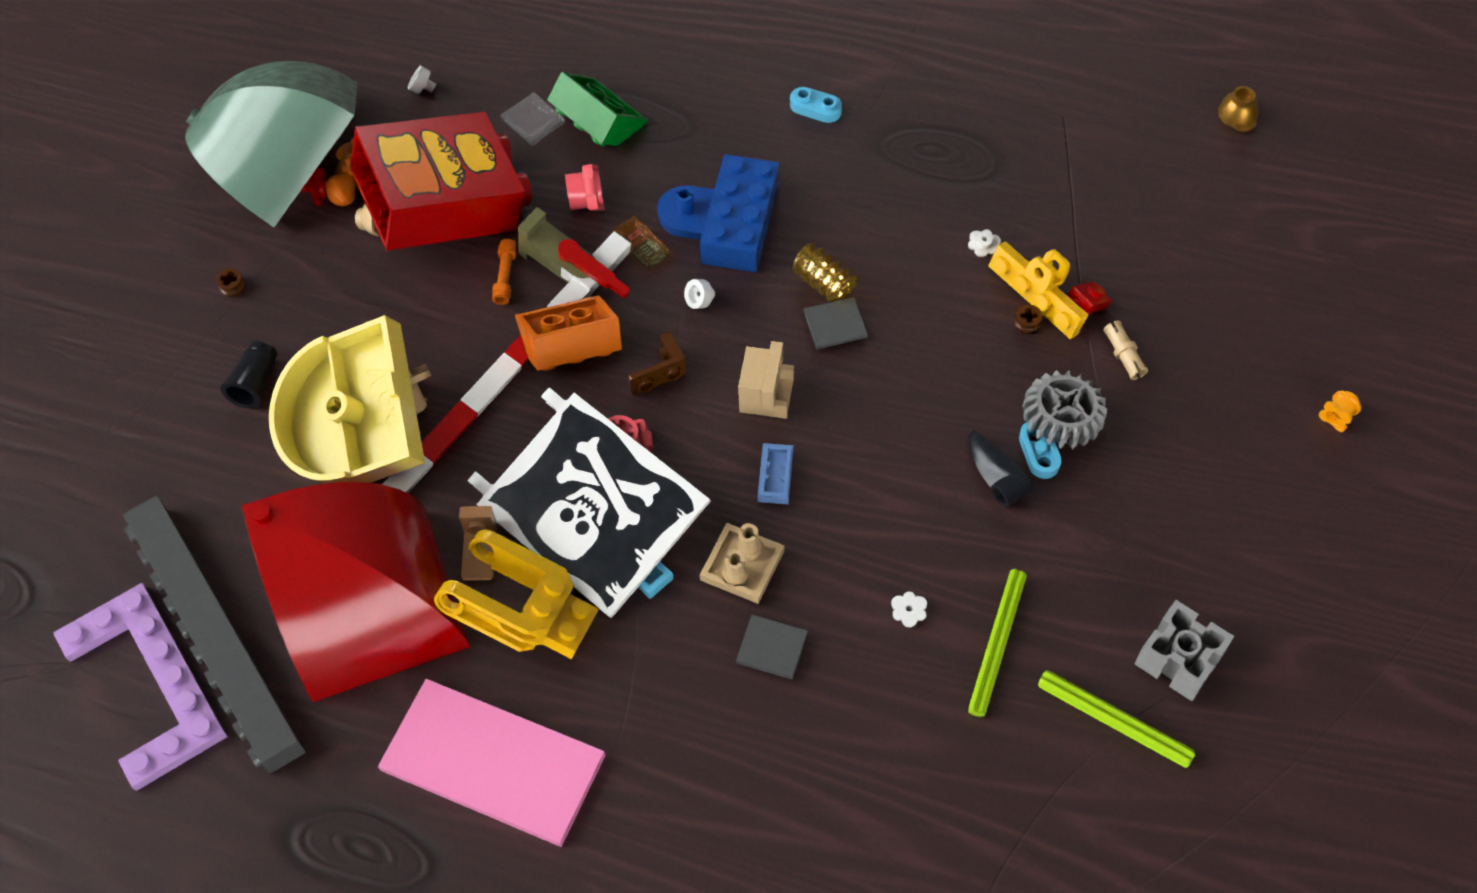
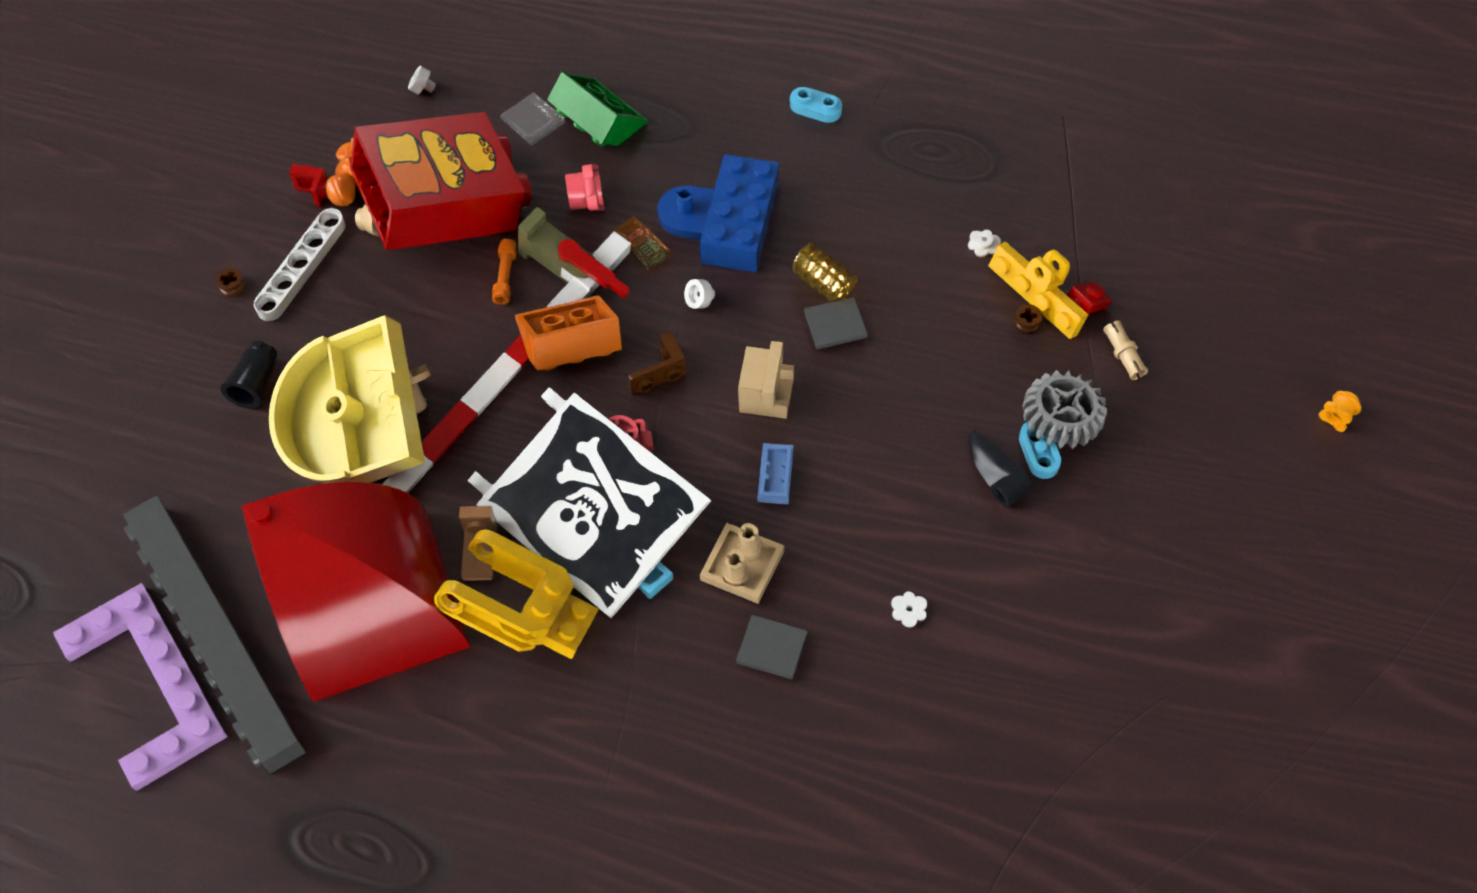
sand green panel [185,61,358,227] -> none
bright pink tile [378,679,605,847] -> none
lime axle [968,569,1027,718] -> none
lime axle [1038,670,1195,768] -> none
light grey brick [1135,600,1235,701] -> none
pearl gold piece [1218,86,1259,132] -> none
none -> white beam [254,208,345,321]

